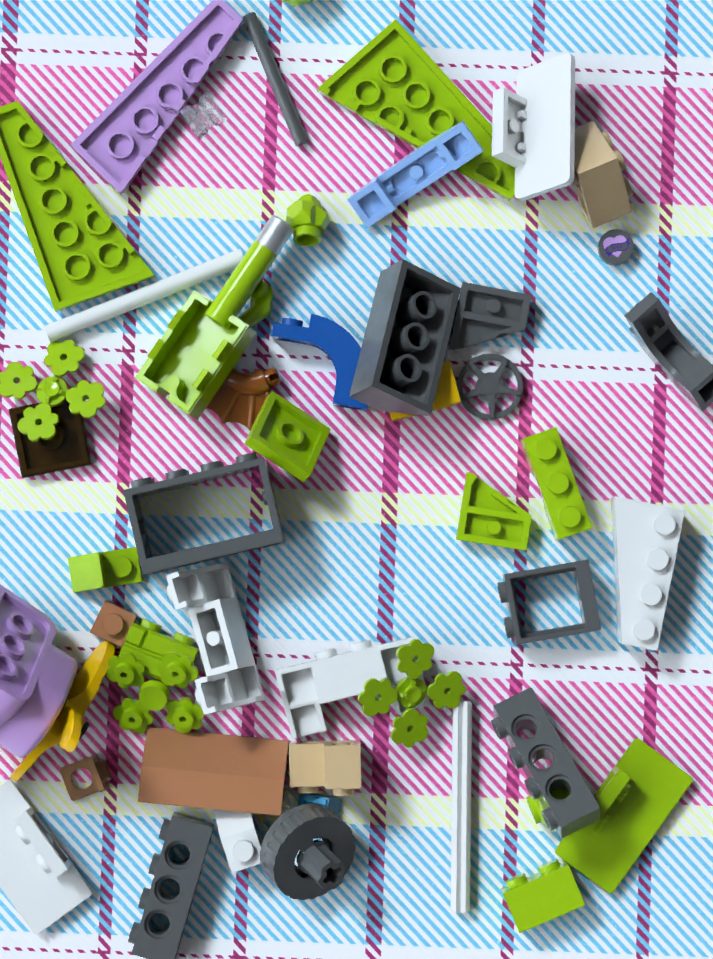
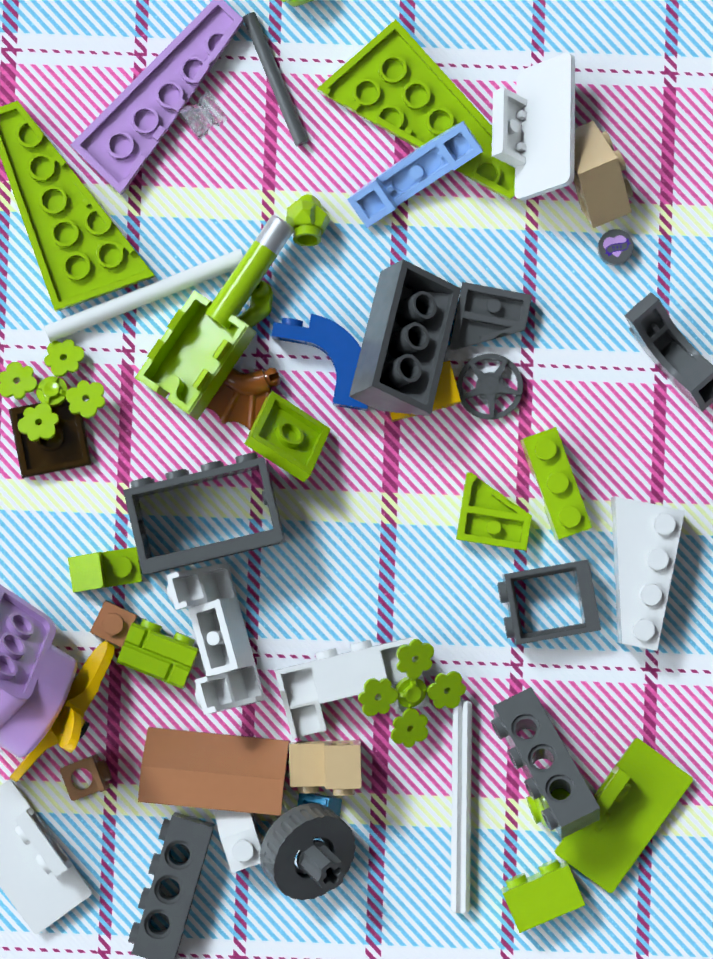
lime plant [106,651,204,734] -> none

